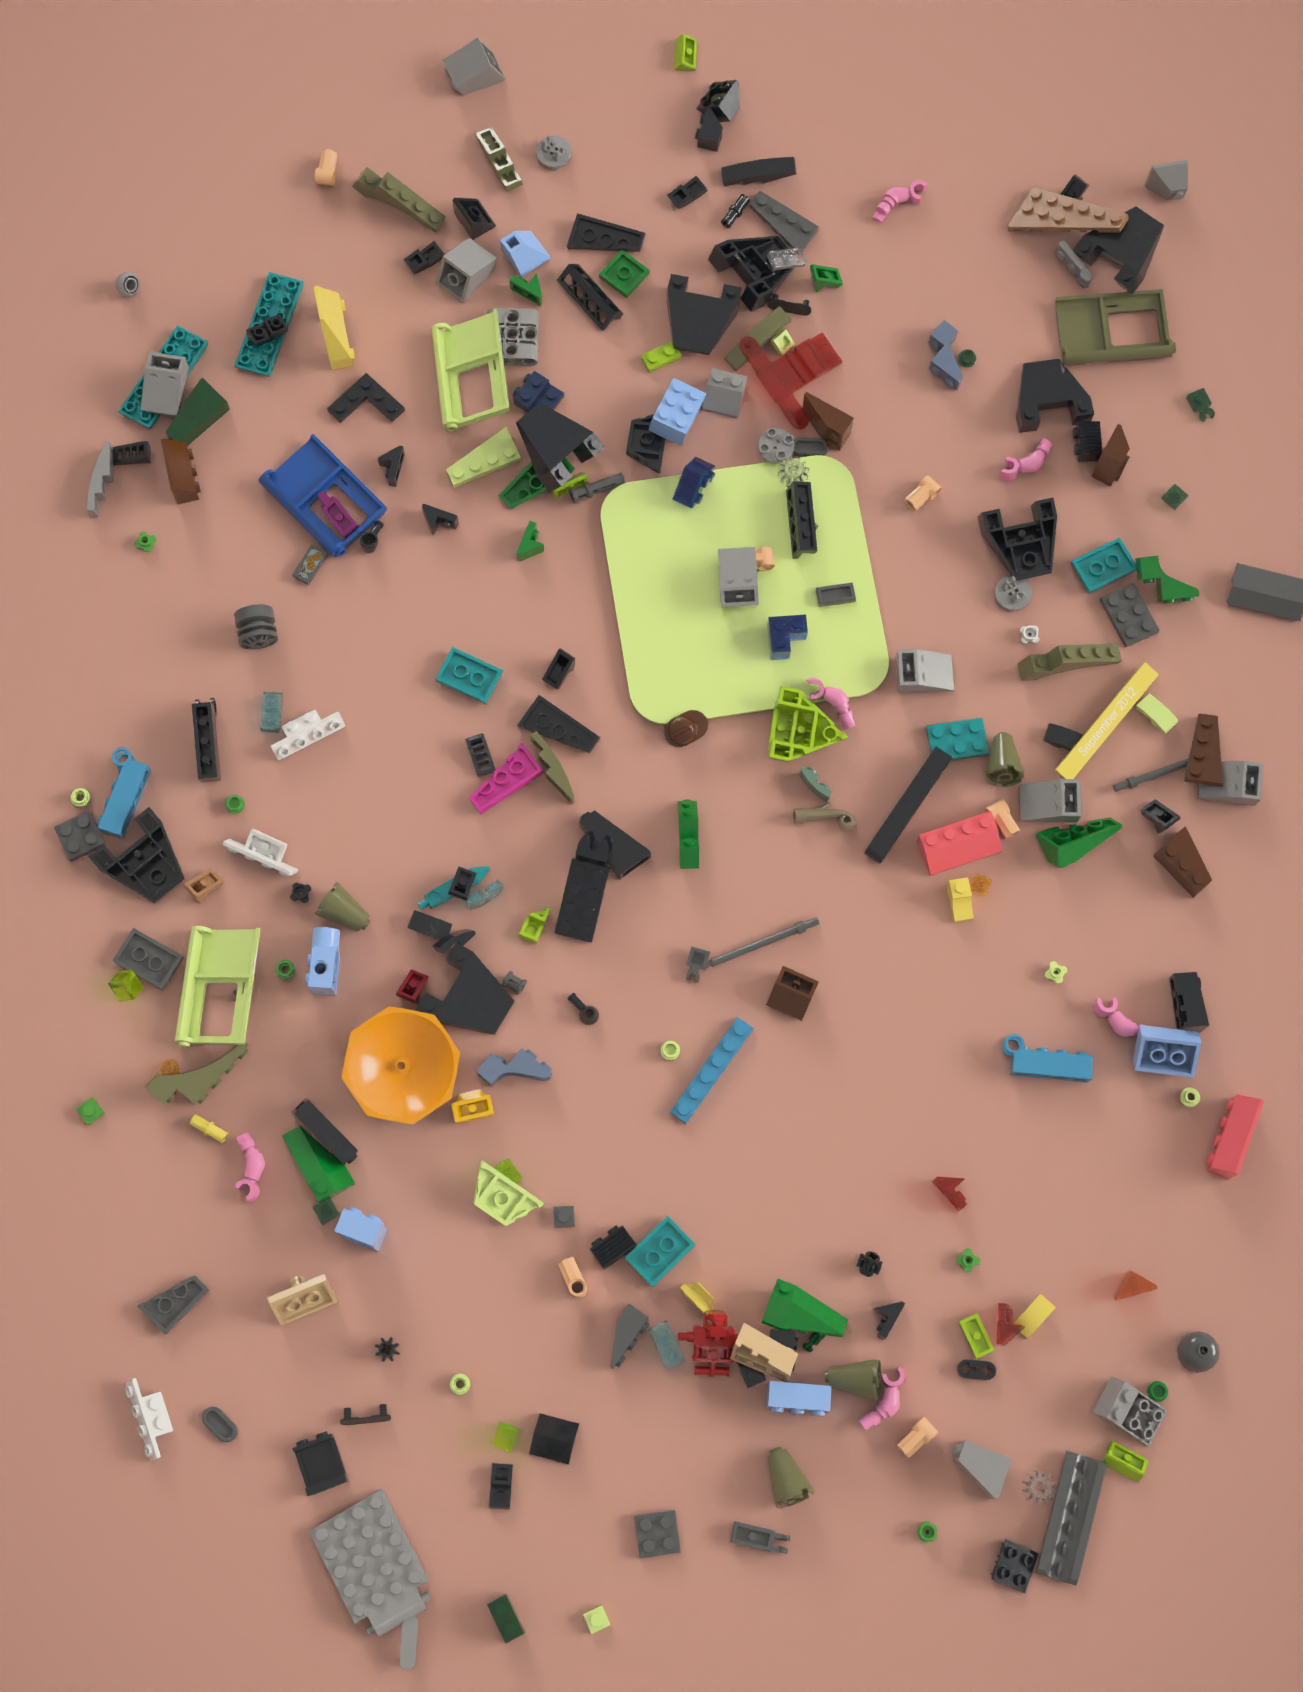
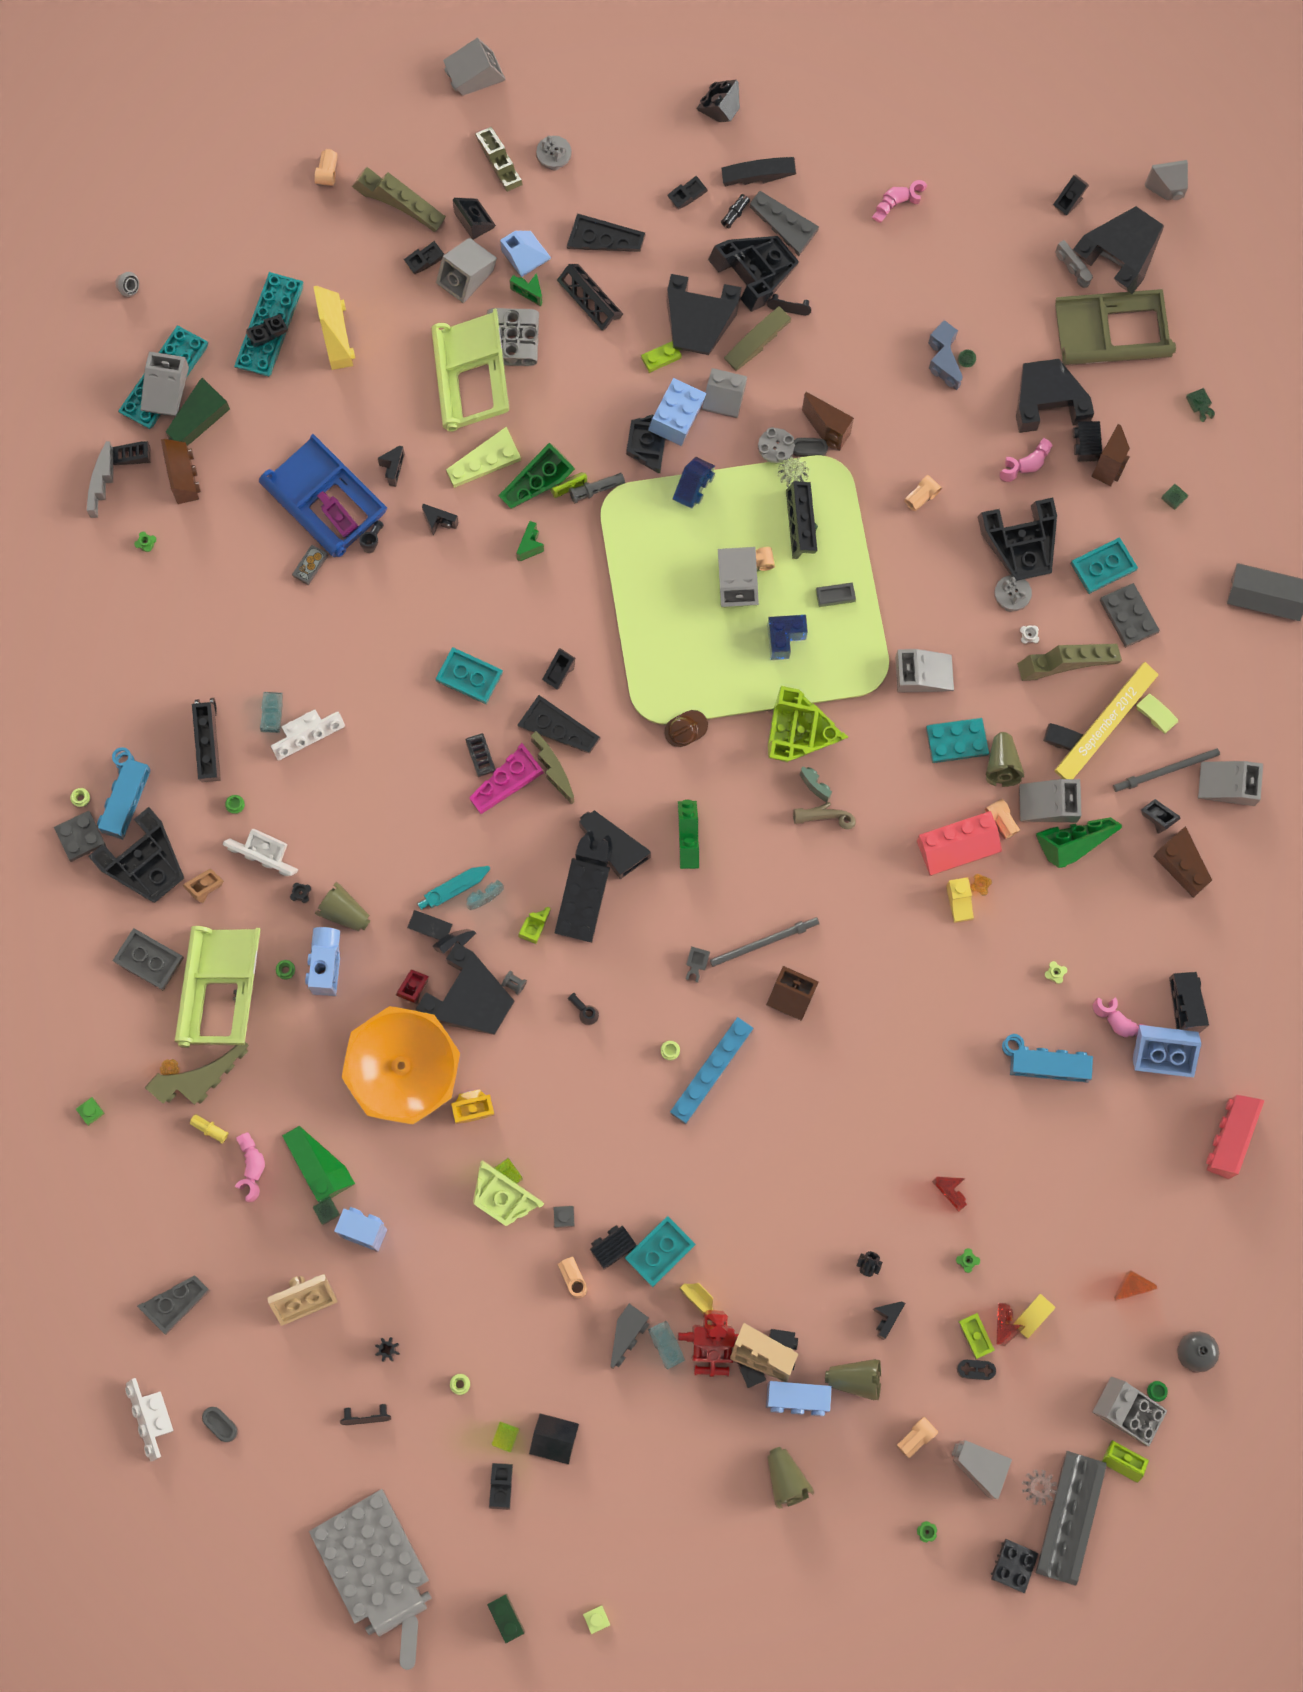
clear neon green panel [108,969,143,1002] -> none
dark grey wheel [234,604,278,649] -> none
black slope [292,1098,358,1165] -> none
black panel [292,1431,349,1496] -> none
black plate [327,373,405,423] -> none
black slope [448,867,477,901] -> none
sand blue arch [476,1048,553,1087] -> none
dark blue plate [513,371,564,412] -> none
black wedge [516,403,604,493] -> none
green tile [599,250,650,298] -> none
dark grey plate [634,1510,681,1558] -> none
lime slope [674,33,697,71] -> none
black slope [695,107,723,152] -> none
dark grey hinge [730,1521,790,1554] -> none
clear red piece [739,332,843,430] -> none
green wedge [761,1278,848,1337] -> none
clear plate [767,248,807,270] -> none
yellowish green plate [770,329,795,355] -> none
dark green piece [803,1332,825,1353] -> none
bright pink piece [806,677,856,730] -> none
green slope [810,264,843,293] -> none
bright pink piece [858,1366,905,1430] -> none
black beam [864,746,952,864] -> none
medium nougat wing [1007,187,1129,233] -> none
green arch [1135,556,1199,604] -> none
yellowish green plate [1180,1087,1200,1107] -> none
reddish brown wing [1184,713,1223,787] -> none

